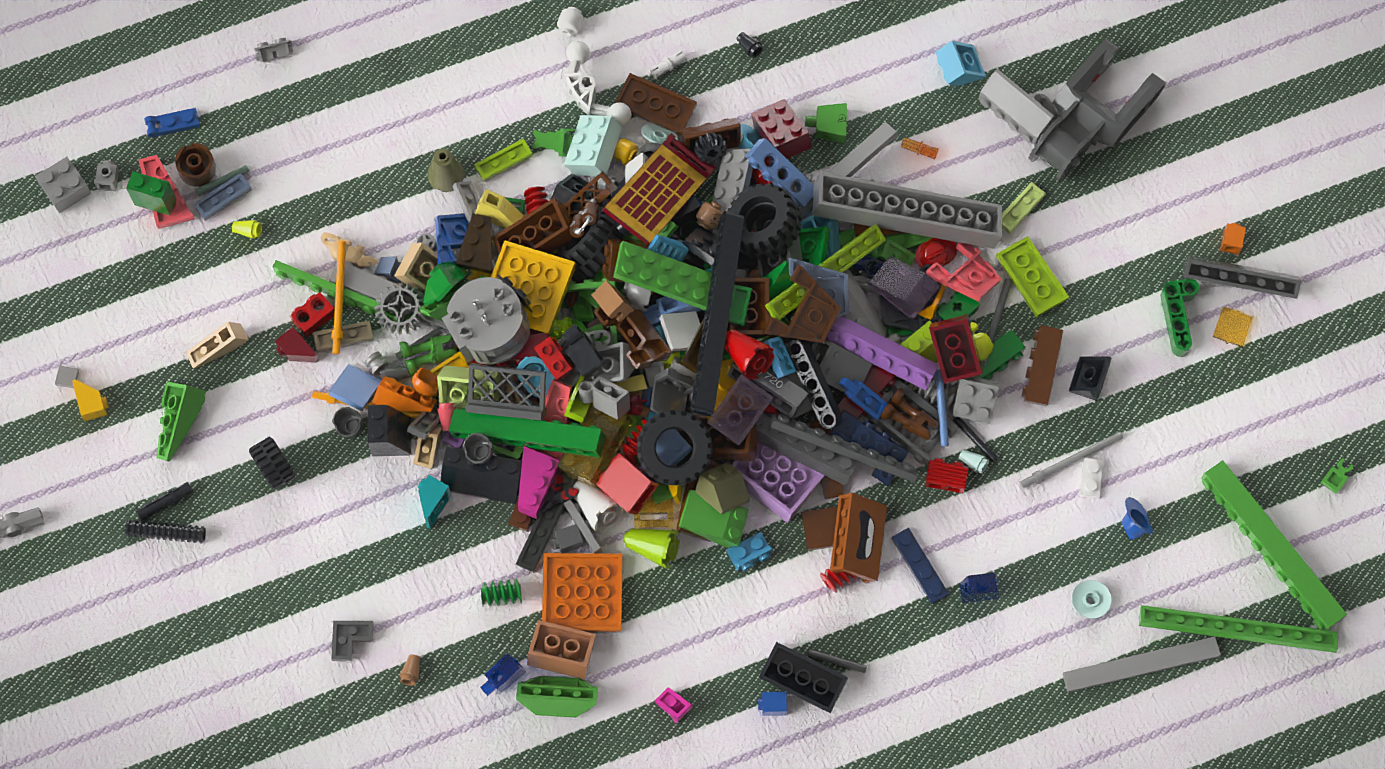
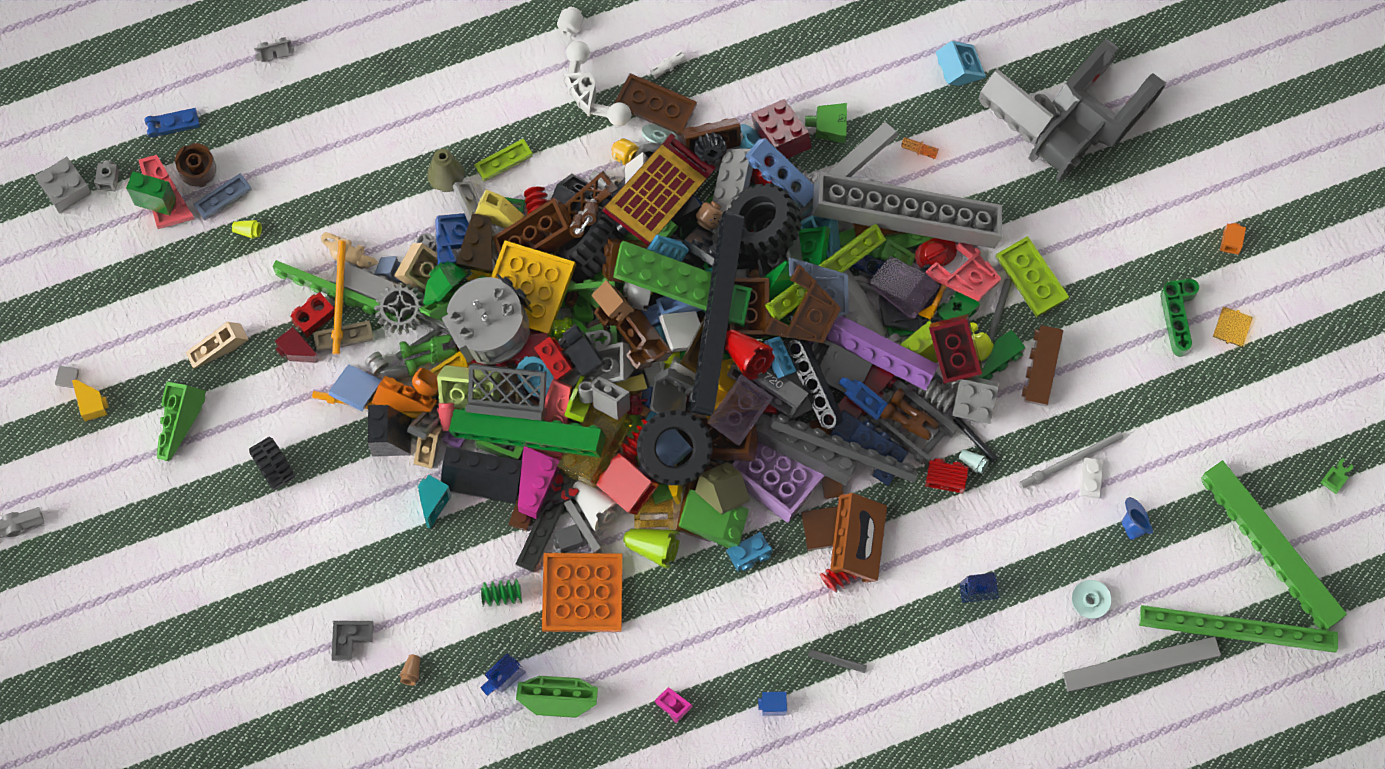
black piece [125,519,206,544] -> none
black pin [135,481,193,520] -> none
sand green bar [195,165,250,196] -> none
dark grey hair [332,407,364,438] -> none
dark grey hair [463,433,494,464] -> none
nougat slope [527,620,596,679] -> none
bright green hair [532,128,575,157] -> none
light aqua brick [564,115,622,176] -> none
black cone [736,32,763,58] -> none
black slope [759,642,848,714] -> none
dark blue plate [891,527,949,605] -> none
medium blue bar [935,369,949,447] -> none
yellowish green tile [1002,182,1046,235] -> none
black slope [1069,356,1112,401] -> none
dark grey brick [1182,255,1302,299] -> none

